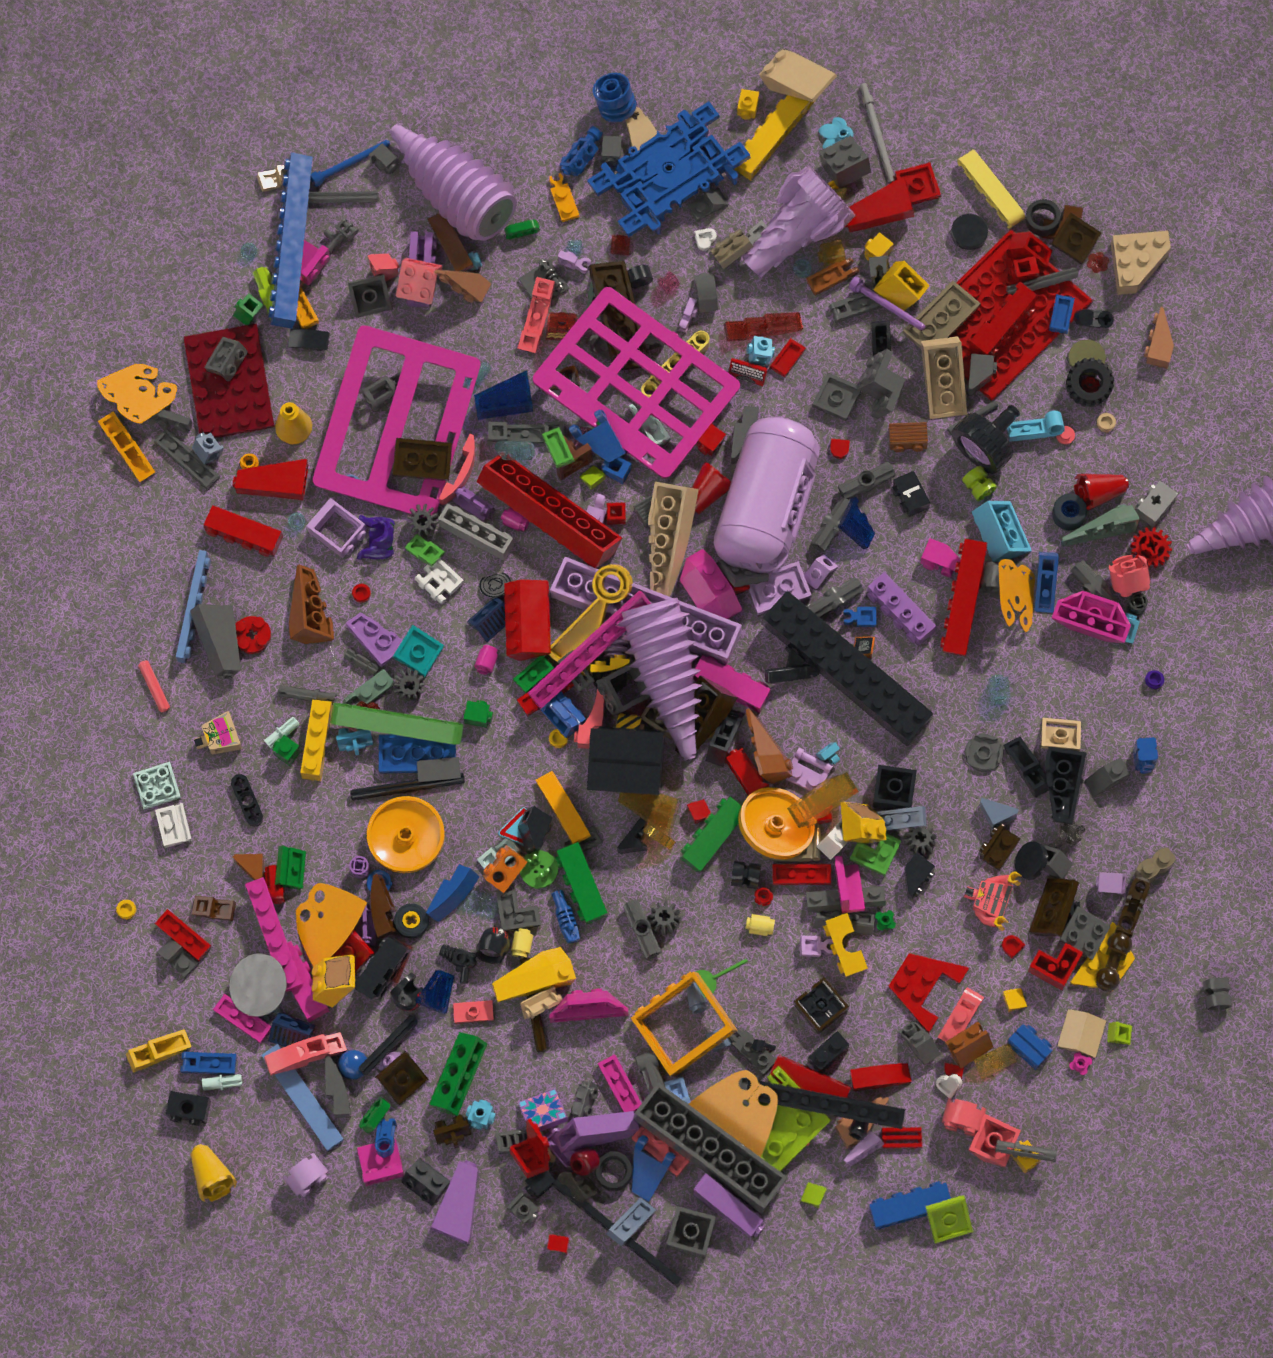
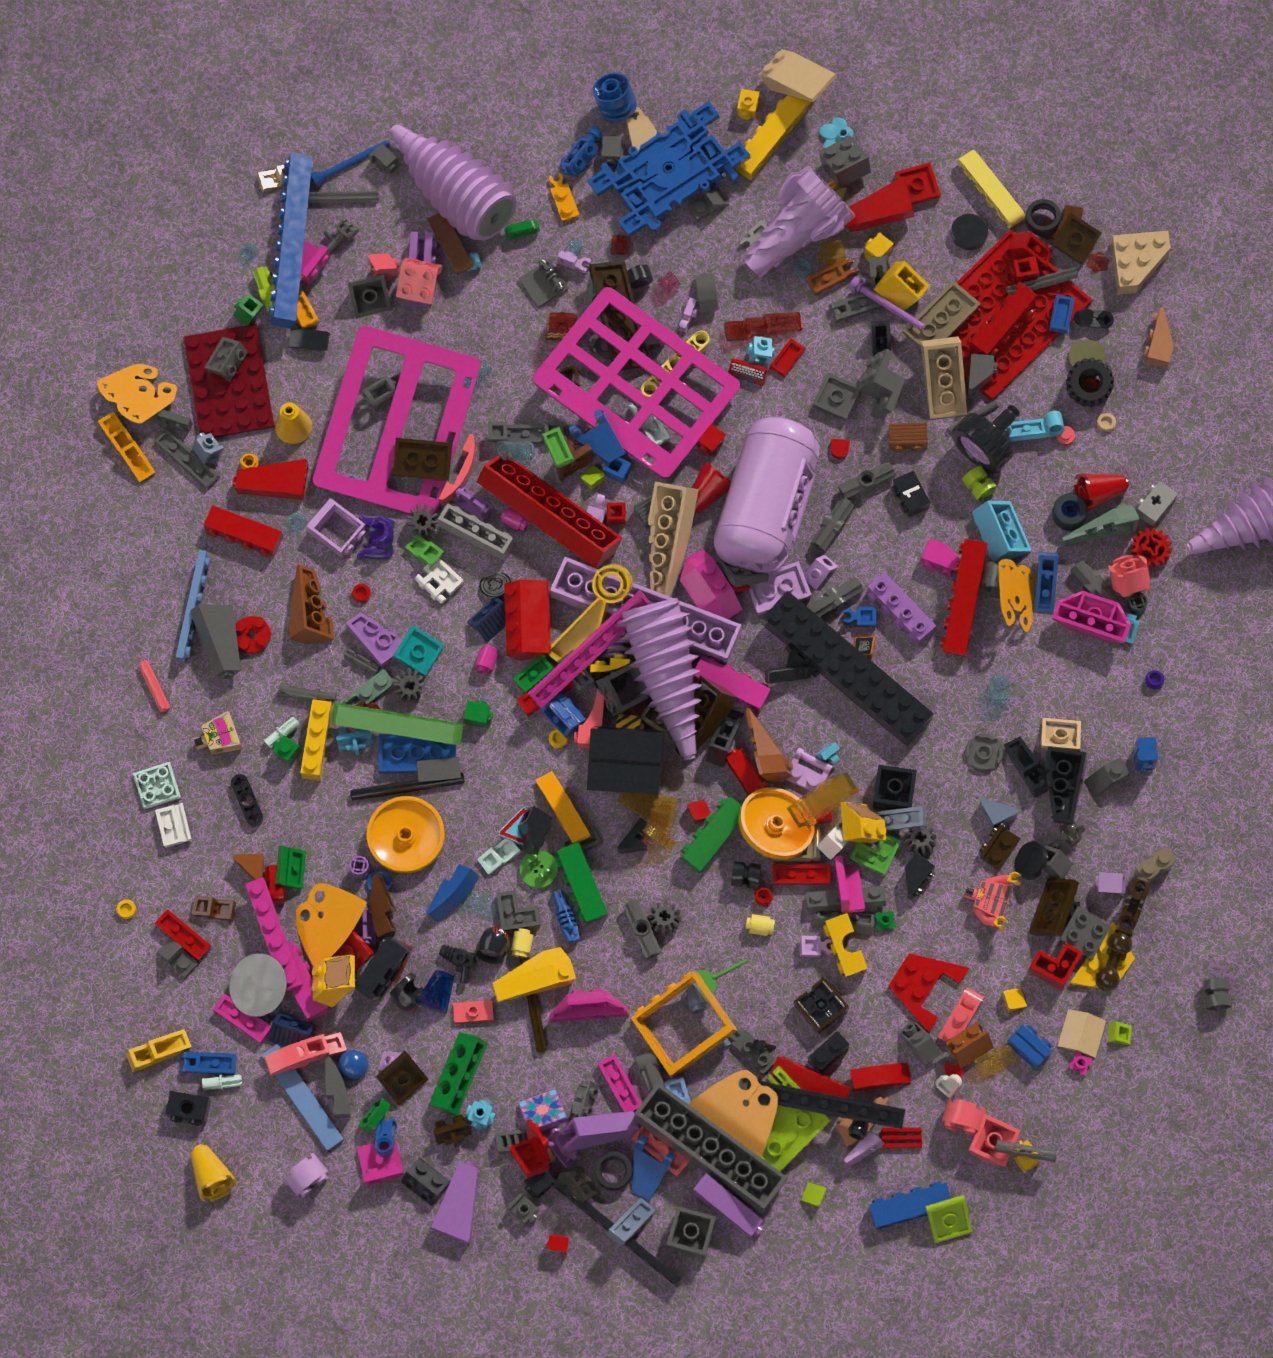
black axle [358,1015,418,1075] -> none
black bush [394,903,429,938] -> none
nougat slope [434,270,491,303] -> none
clear blue wedge [474,370,533,420] -> none
orange brick [483,845,527,893] -> none
coral slope [517,277,555,353] -> none
tan hinge [520,986,562,1019] -> none
dark red head [570,1147,600,1176] -> none
white tile [694,228,716,251] -> none
dark tan plate [710,229,753,269] -> none
dark grey slope [731,406,759,464] -> none
clear blue wing [838,497,875,550] -> none
light grey bar [860,83,895,184] -> none
red tile [1002,935,1025,959] -> none

